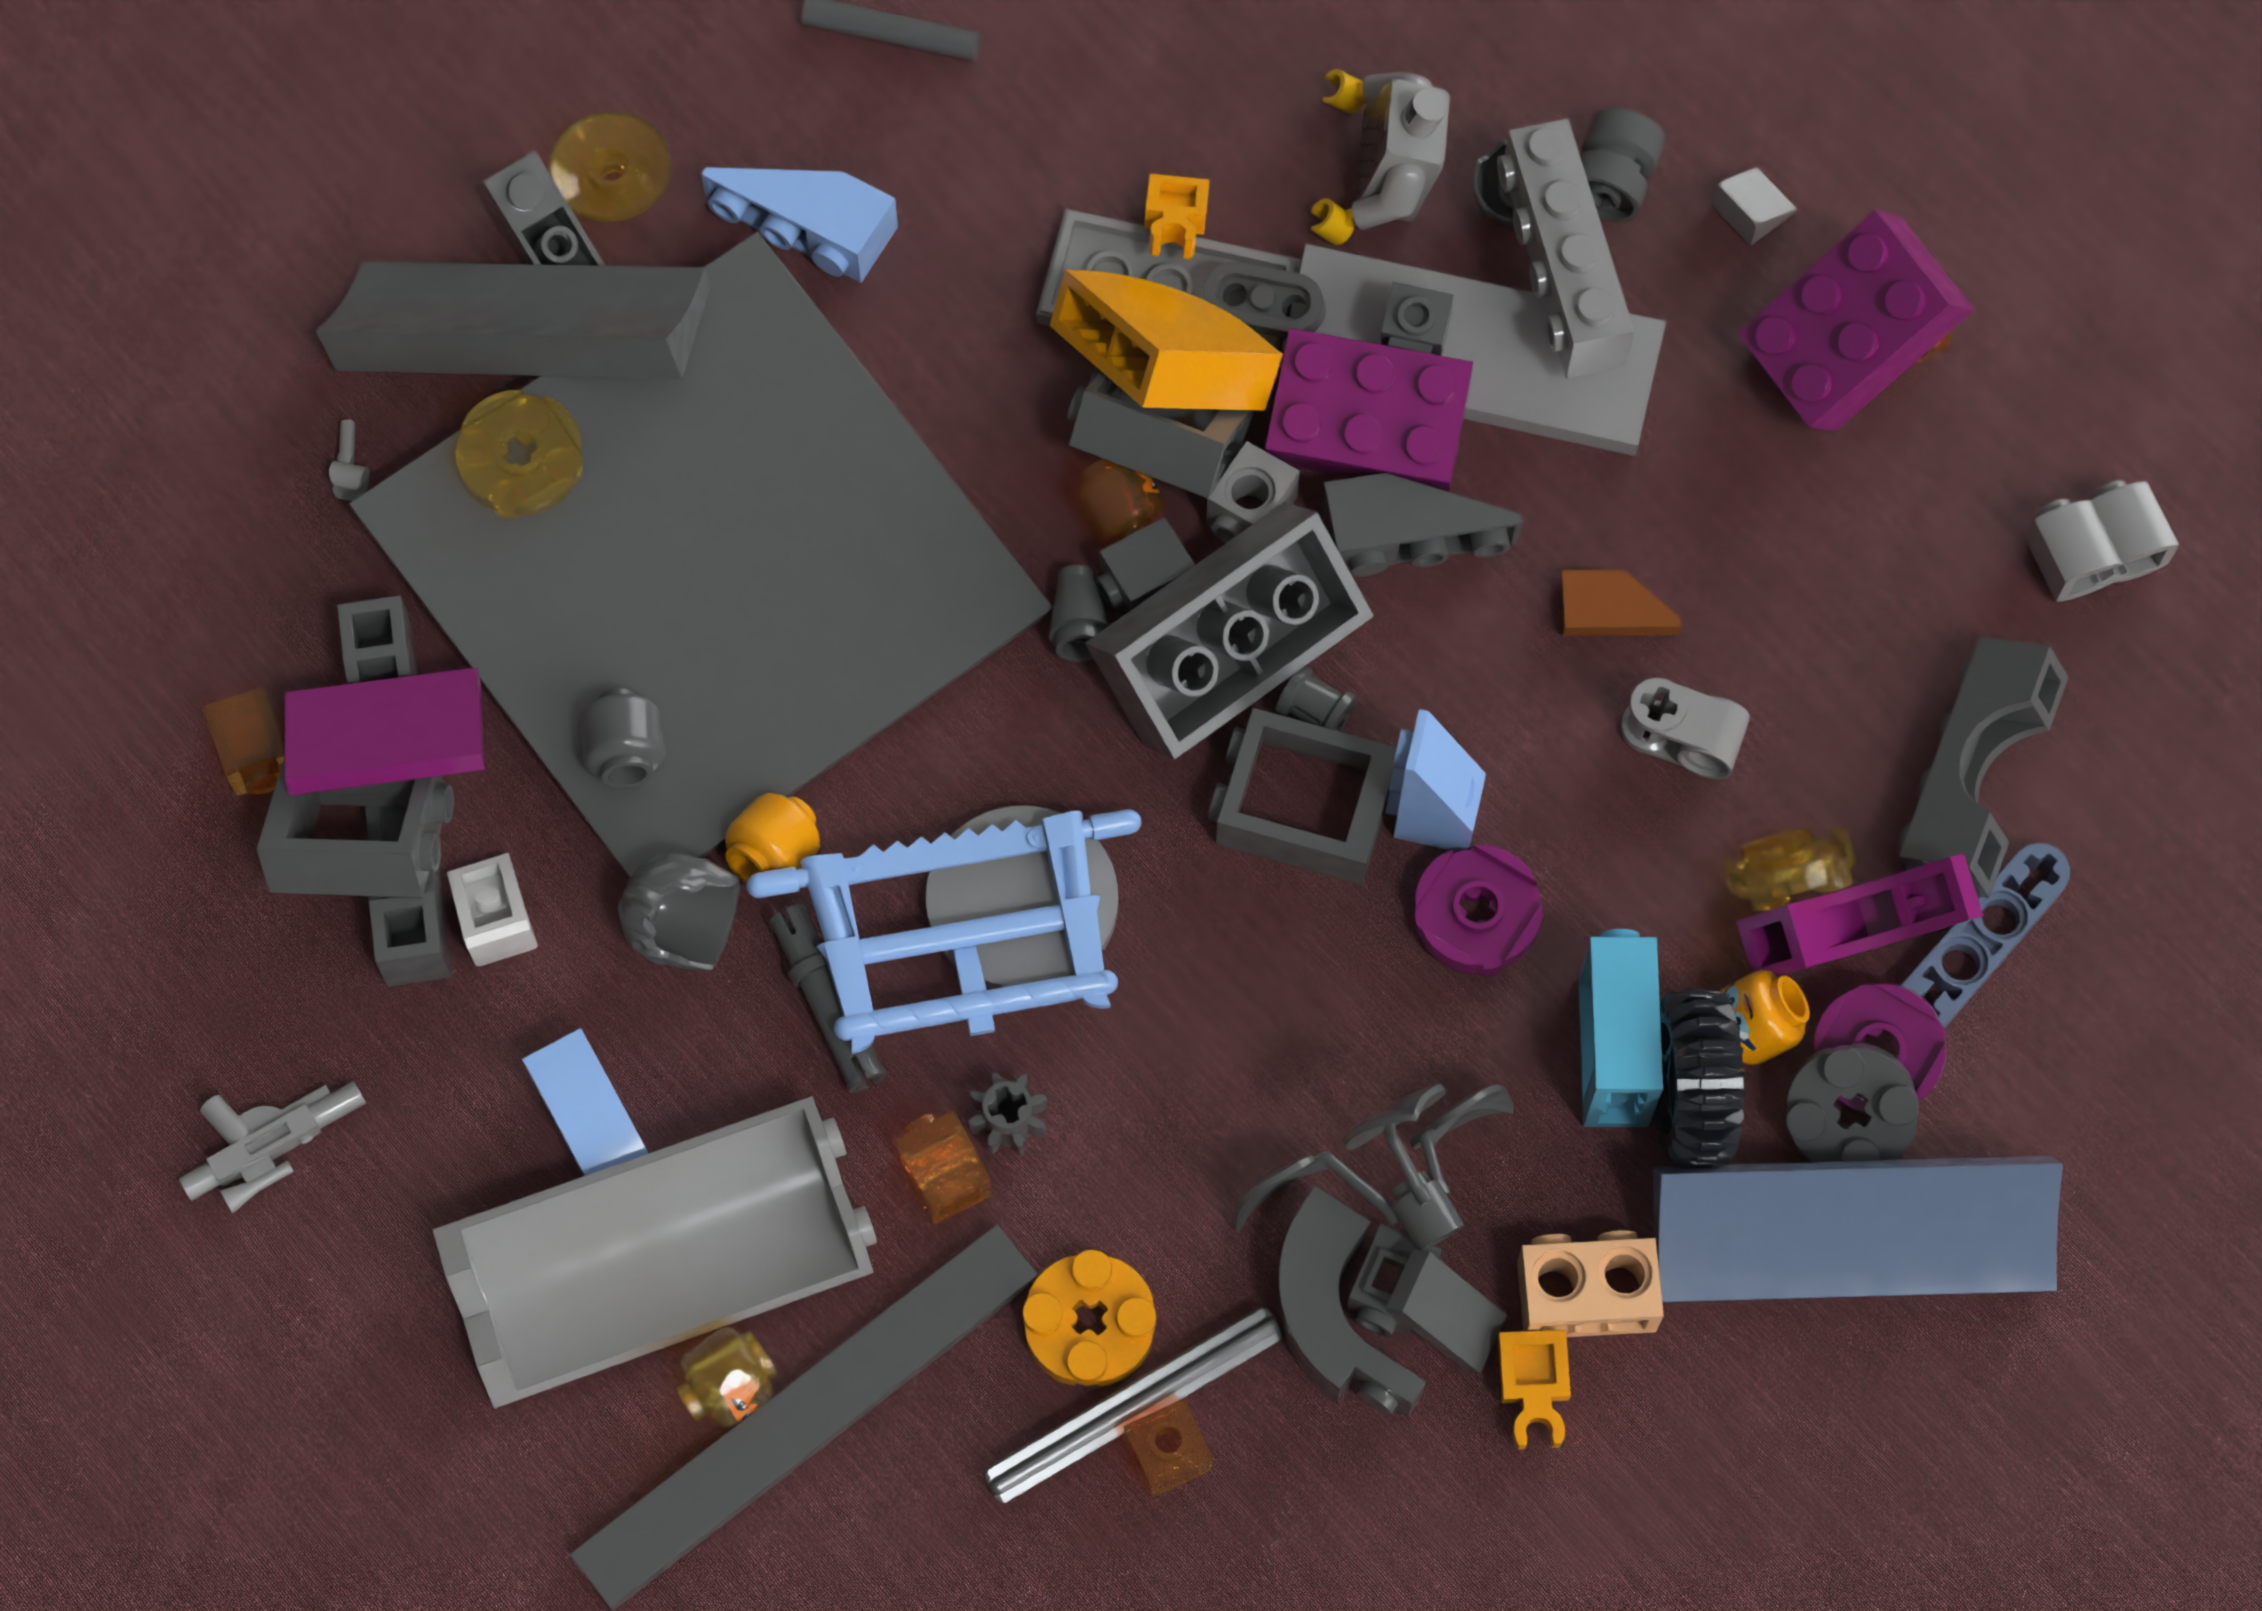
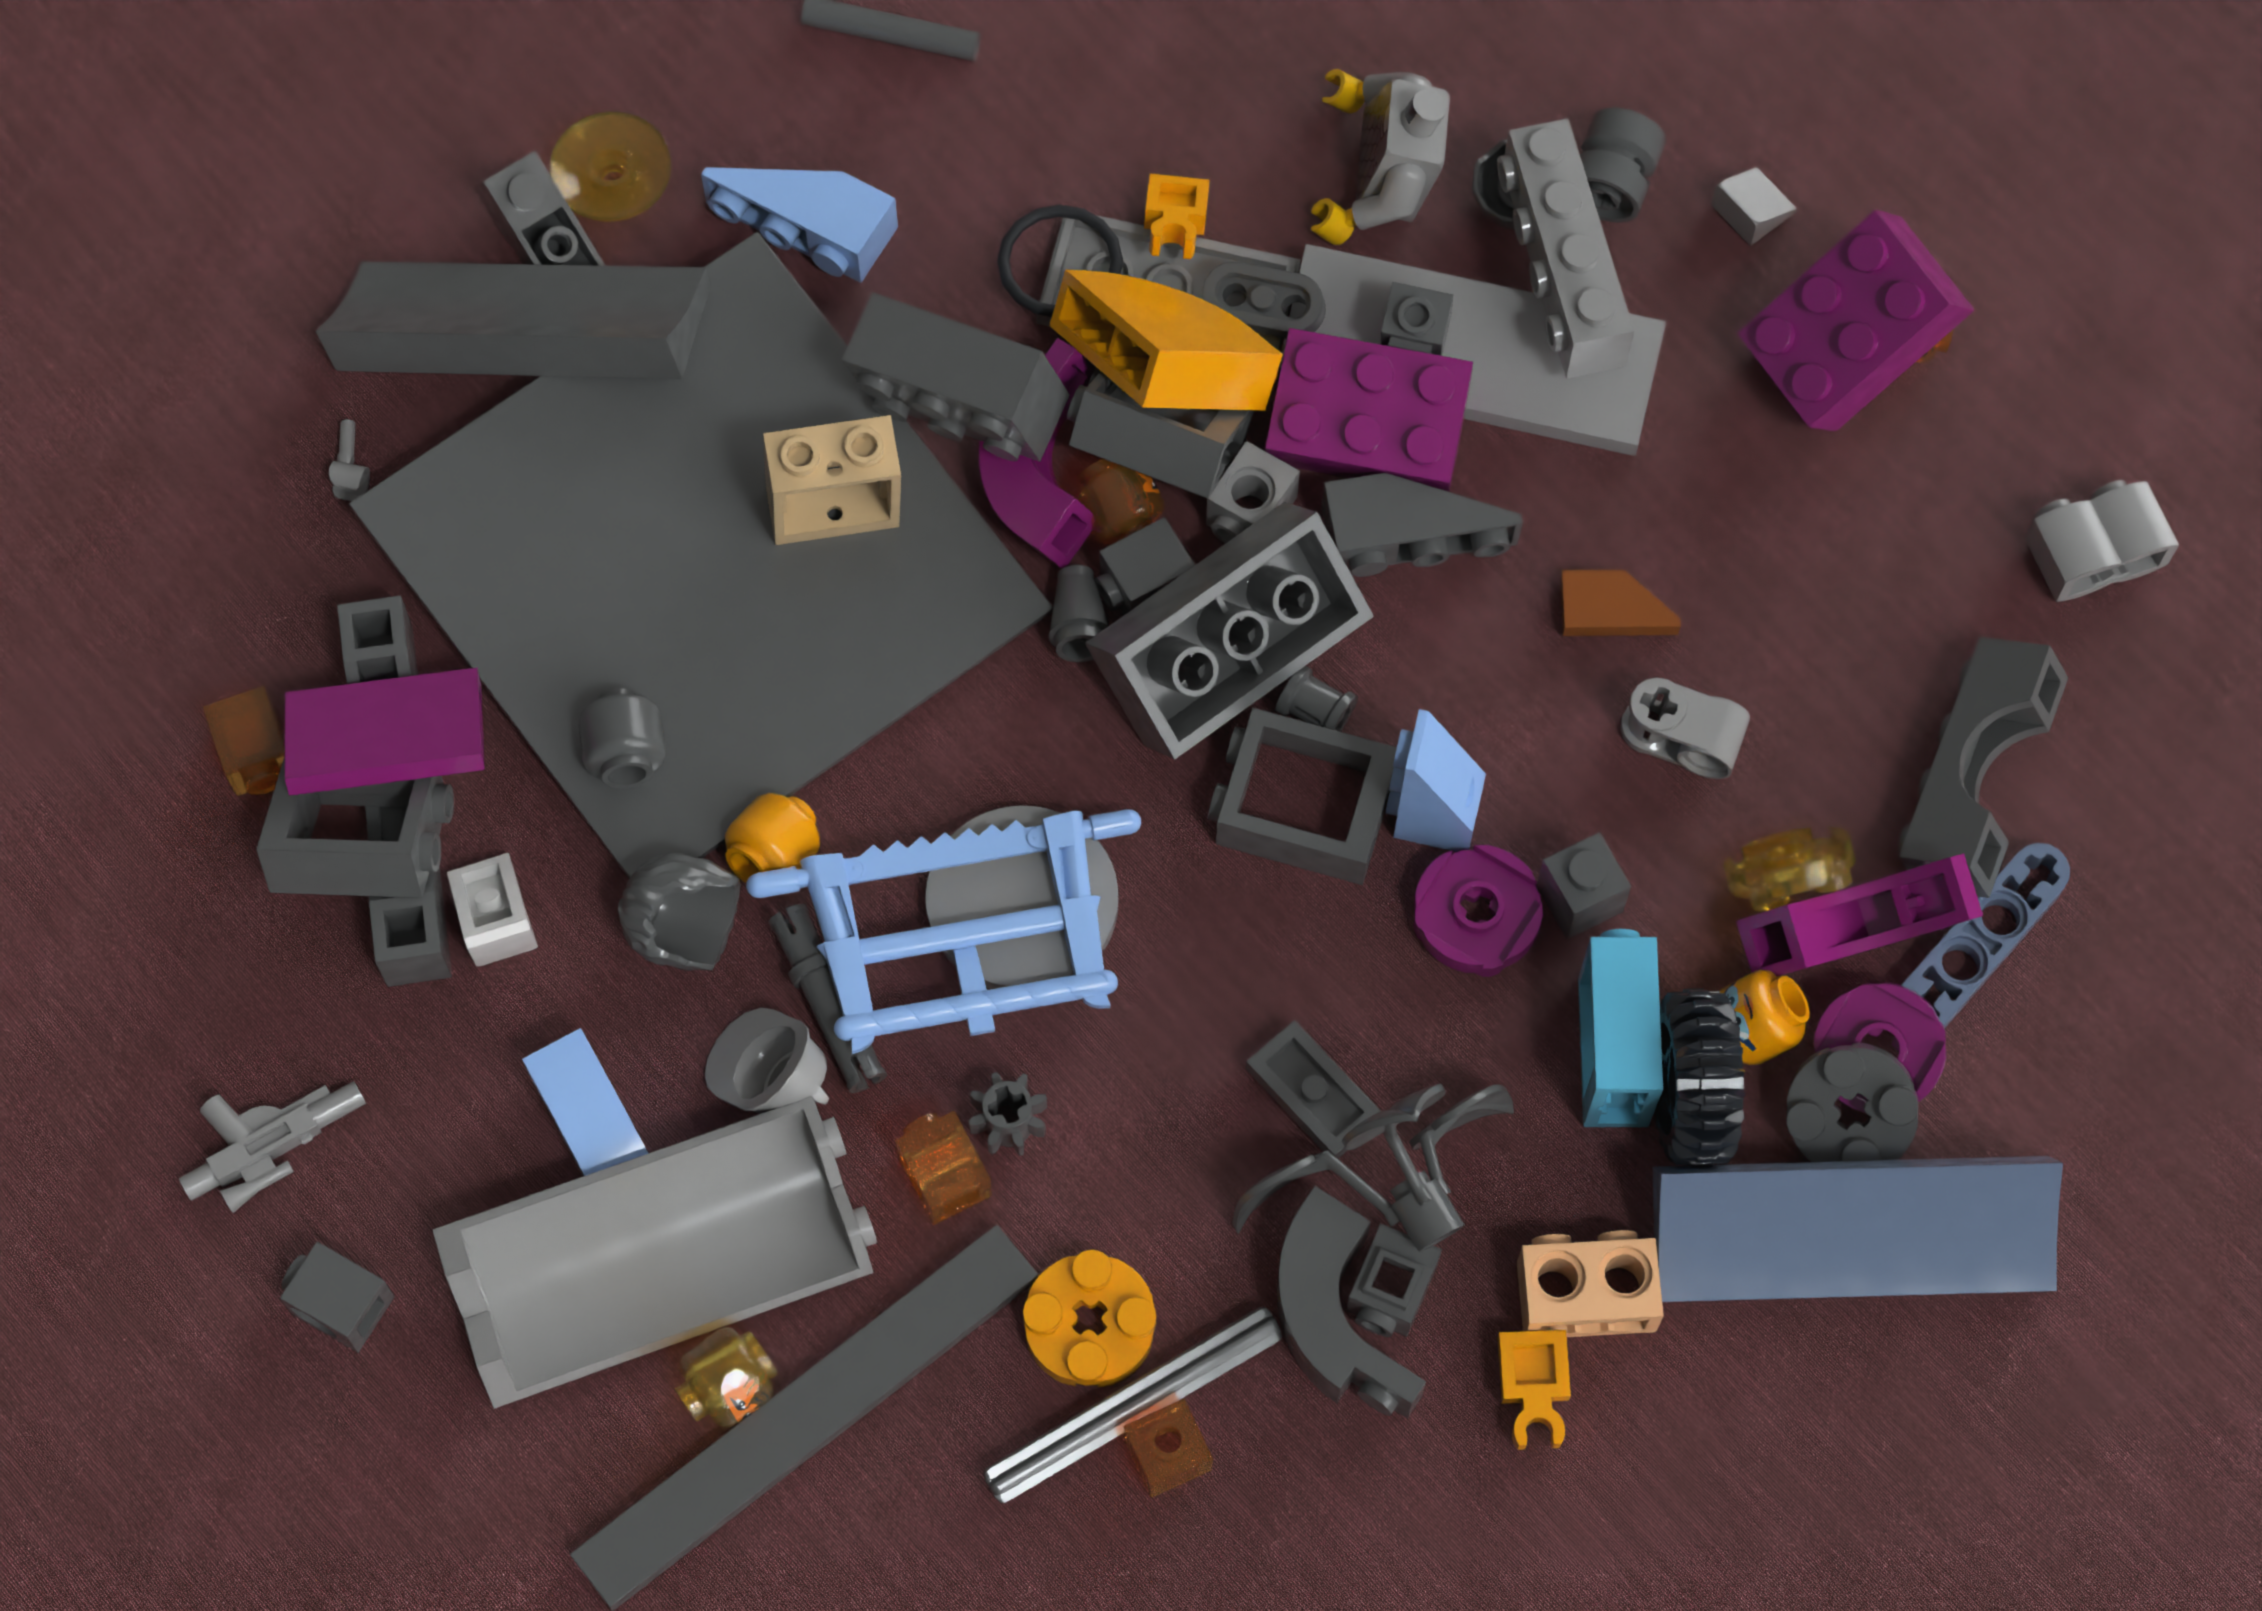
clear yellow plate [456,390,583,519] -> none
dark grey tile [1386,1249,1507,1374] -> none
none -> dark grey brick [280,1242,395,1353]
none -> light grey piece [705,1008,829,1114]
none -> tan window [763,415,901,545]
none -> dark grey brick [842,292,1070,462]
none -> magenta arch [979,338,1100,568]
none -> black piece [997,204,1123,317]
none -> dark grey plate [1246,1020,1381,1159]
none -> dark grey brick [1536,832,1631,939]

